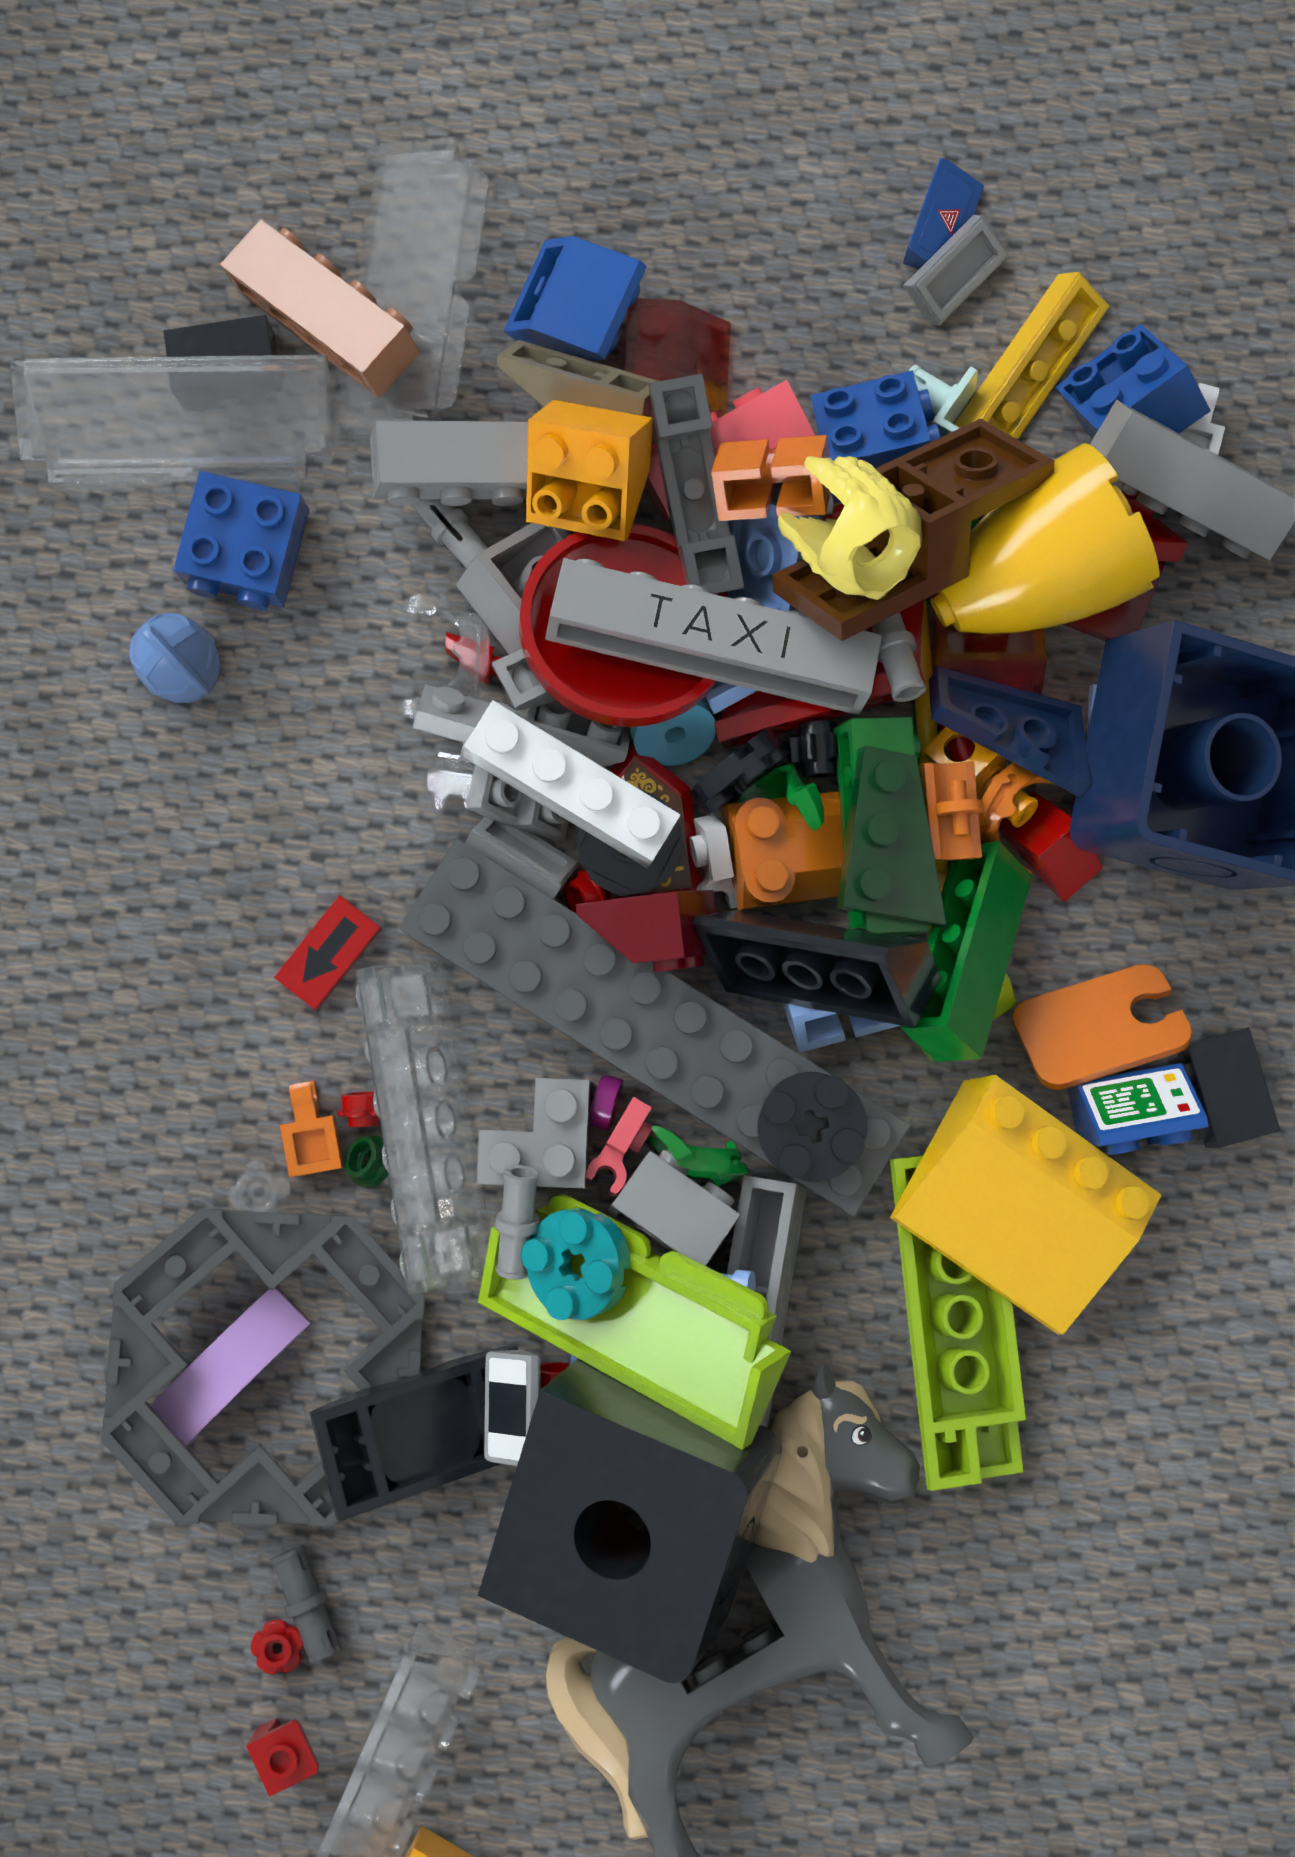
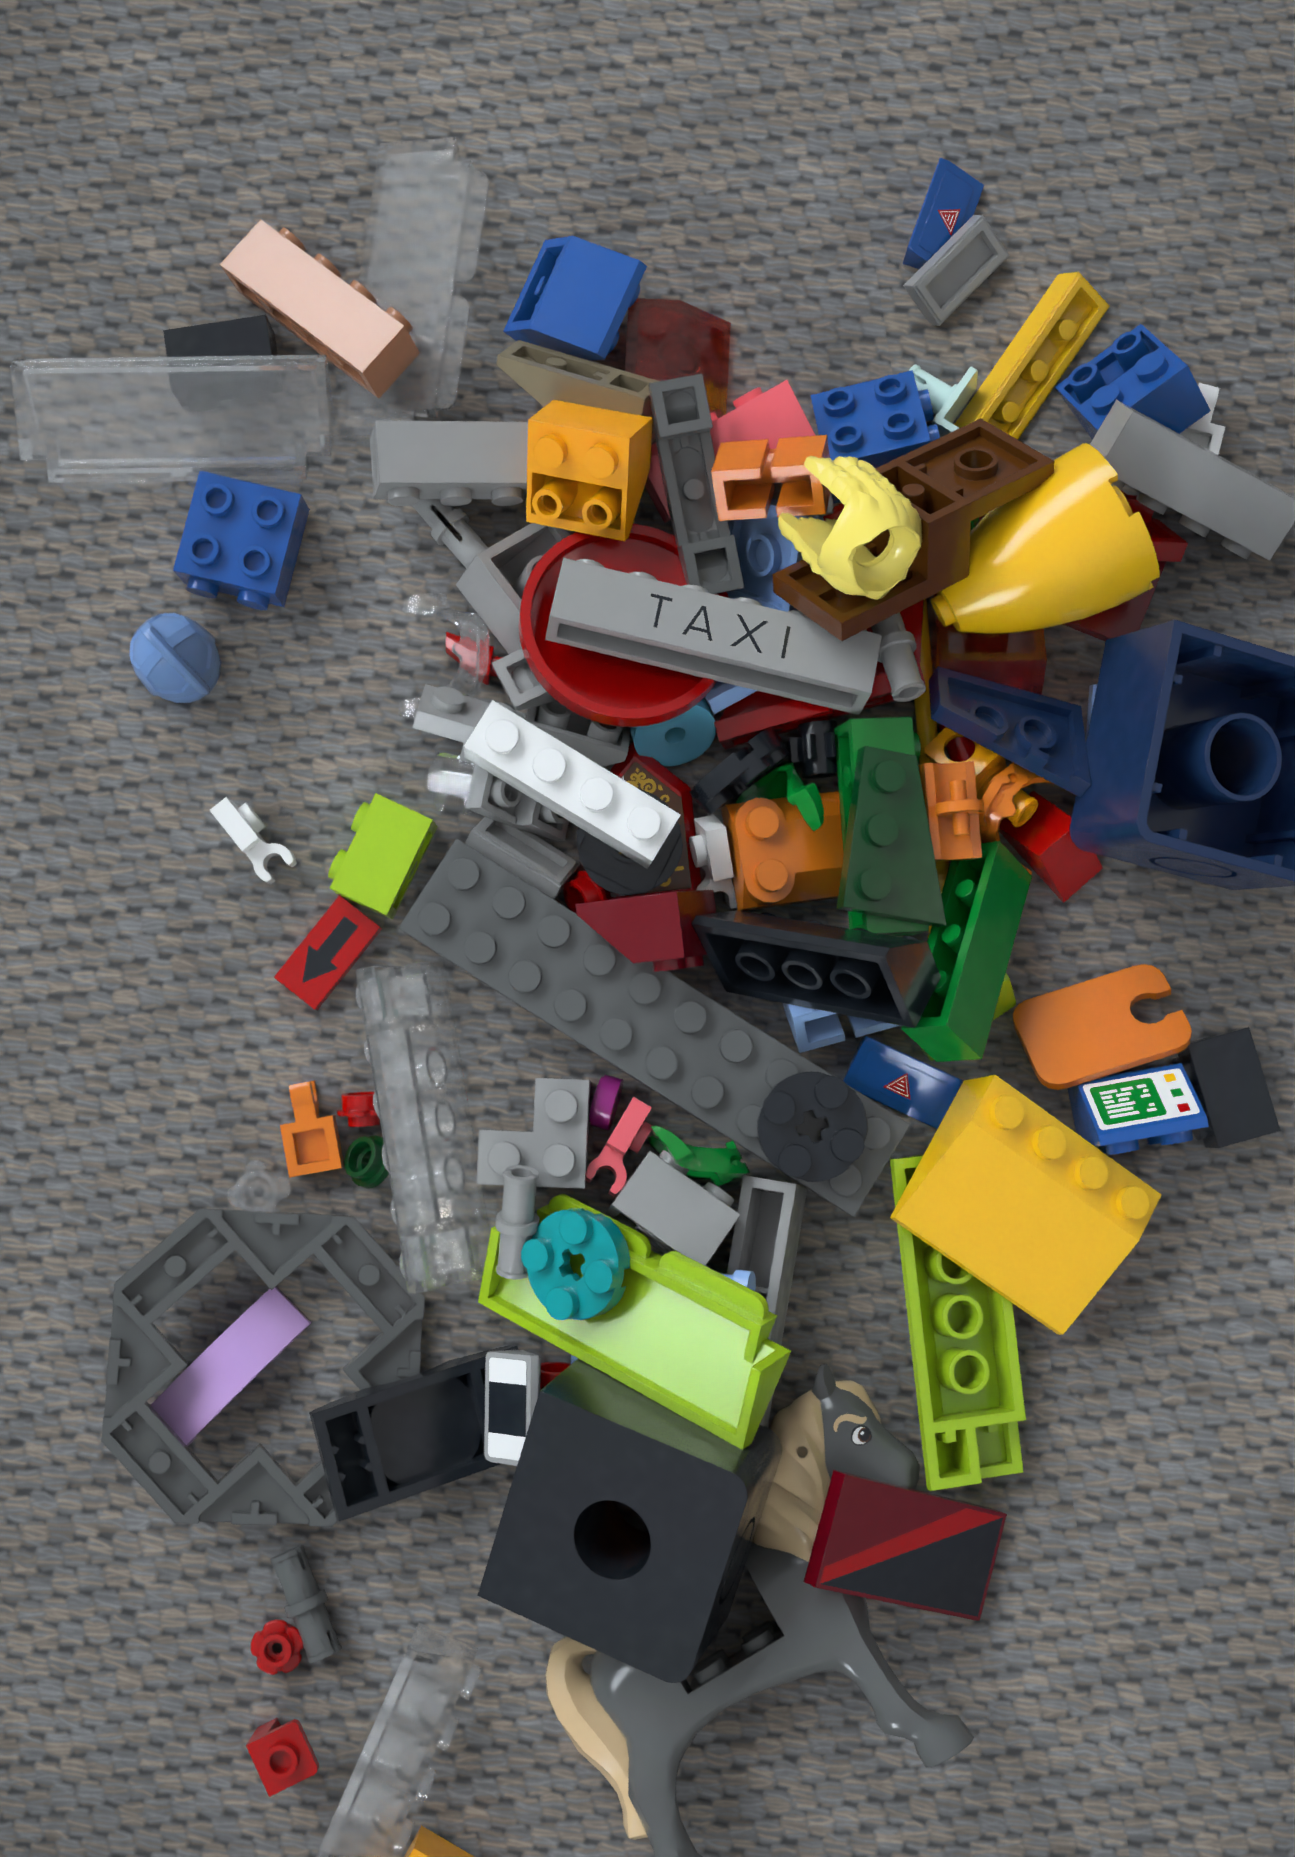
none -> white plate [210,797,297,884]
none -> lime brick [328,793,438,920]
none -> tile [803,1470,1007,1621]
none -> blue slope [843,1036,963,1129]

